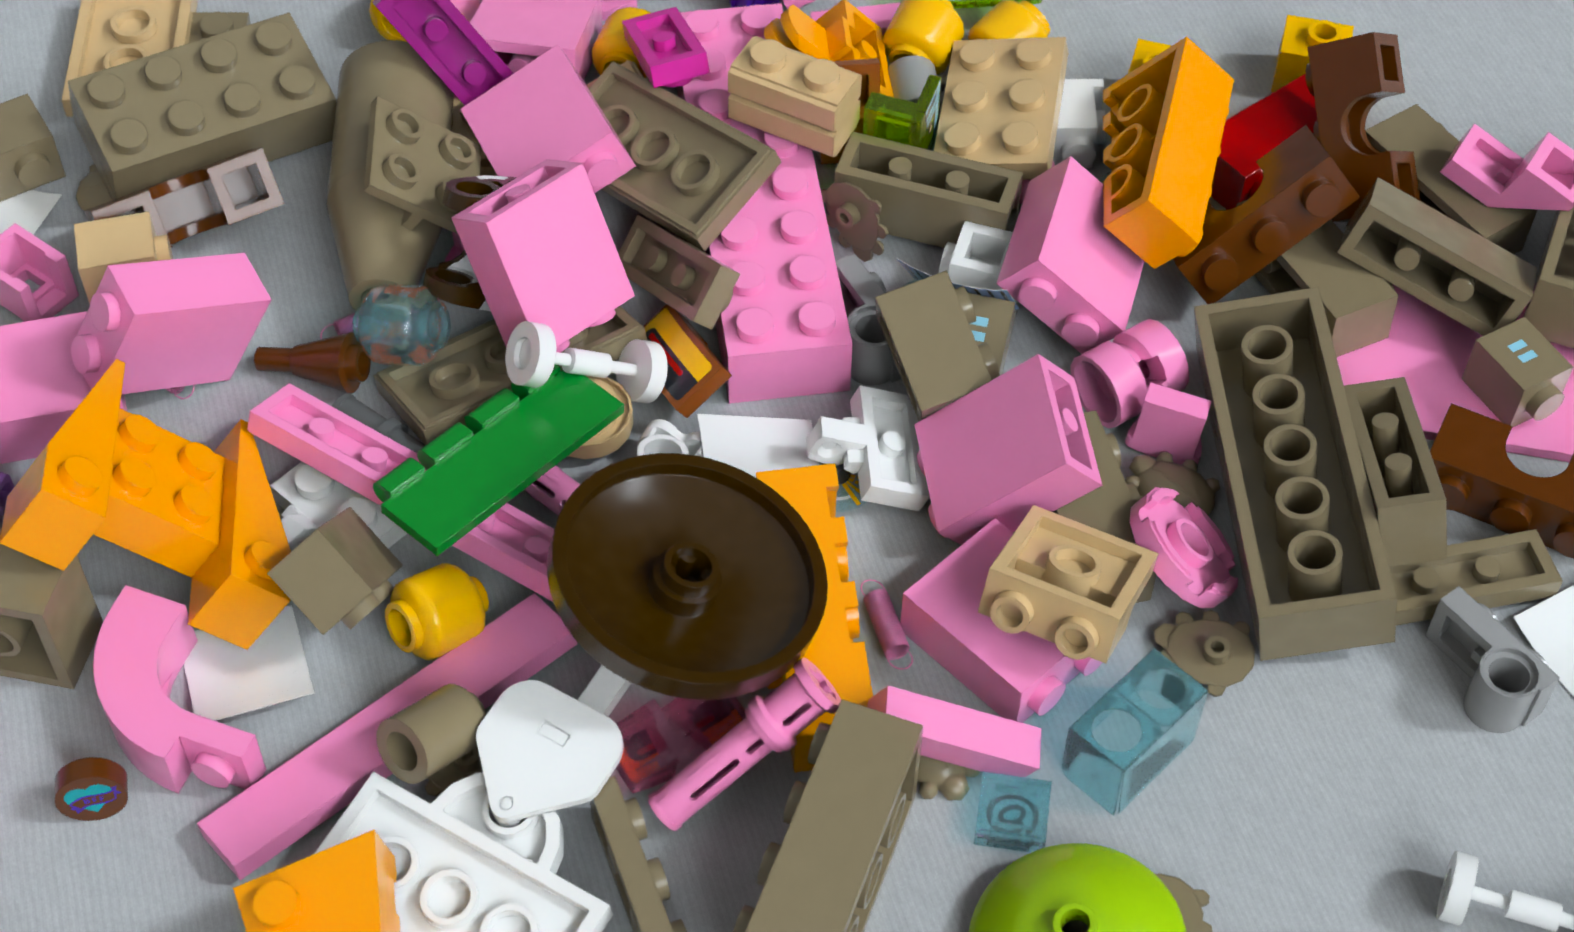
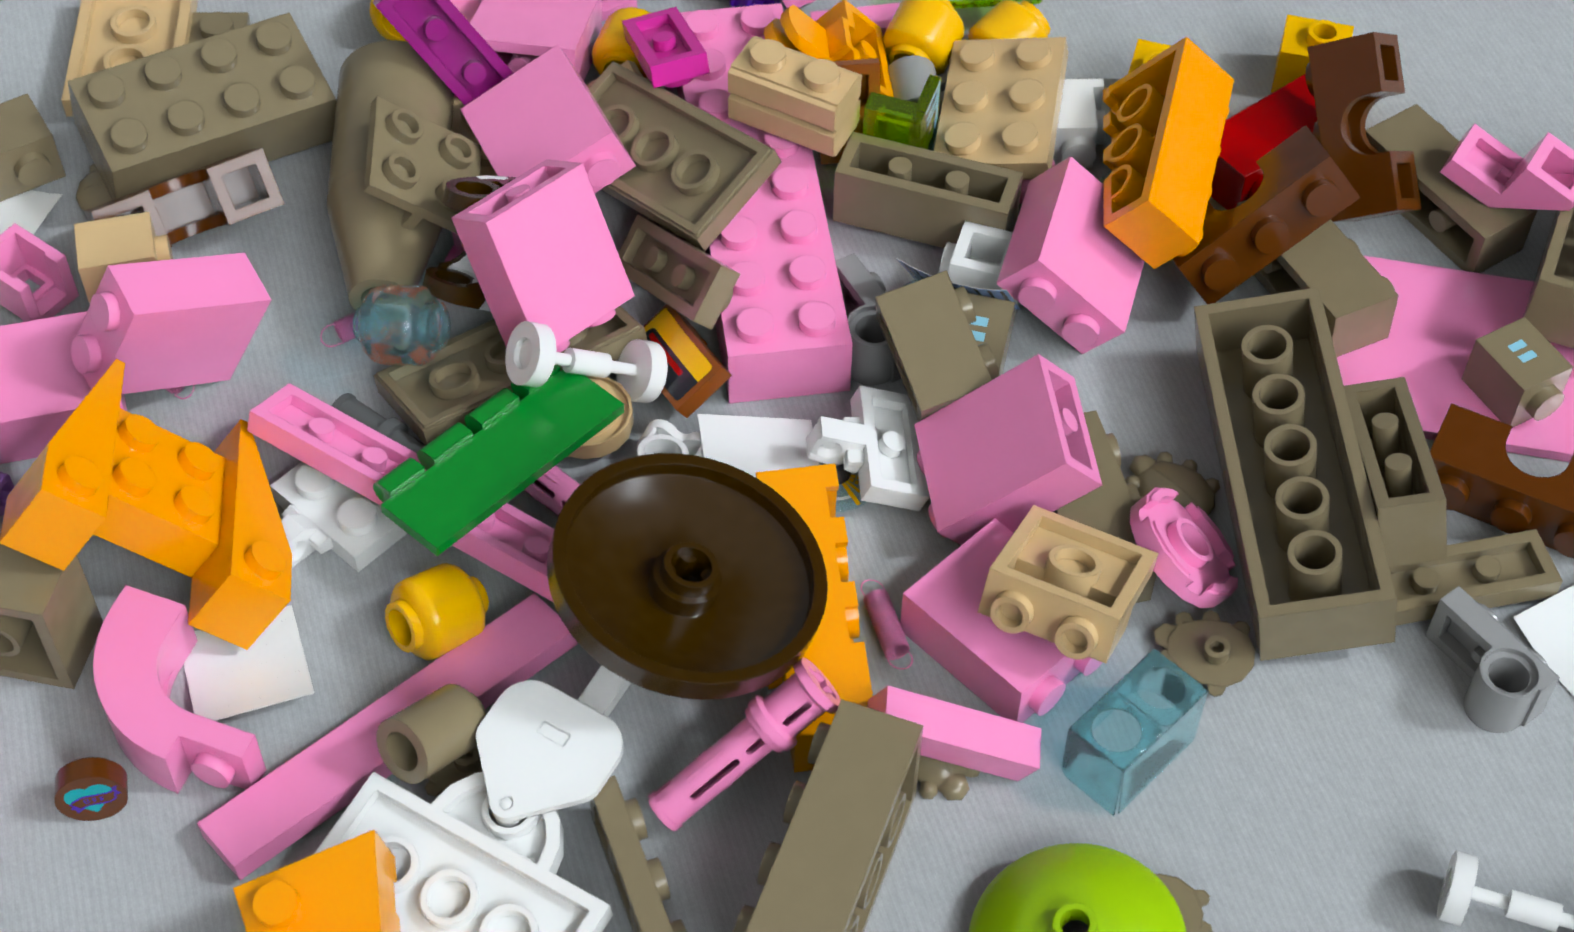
reddish brown cone [254,332,371,394] -> none
dark tan brick [267,507,403,635] -> none
clear pink slope [616,697,746,794] -> none
dark tan piece [821,182,888,262] -> none
clear light blue tile [974,772,1052,852] -> none
bright pink wheel [1070,319,1189,429] -> none
bright pink tile [1125,382,1212,465] -> none
dark tan brick [1337,177,1537,336] -> none

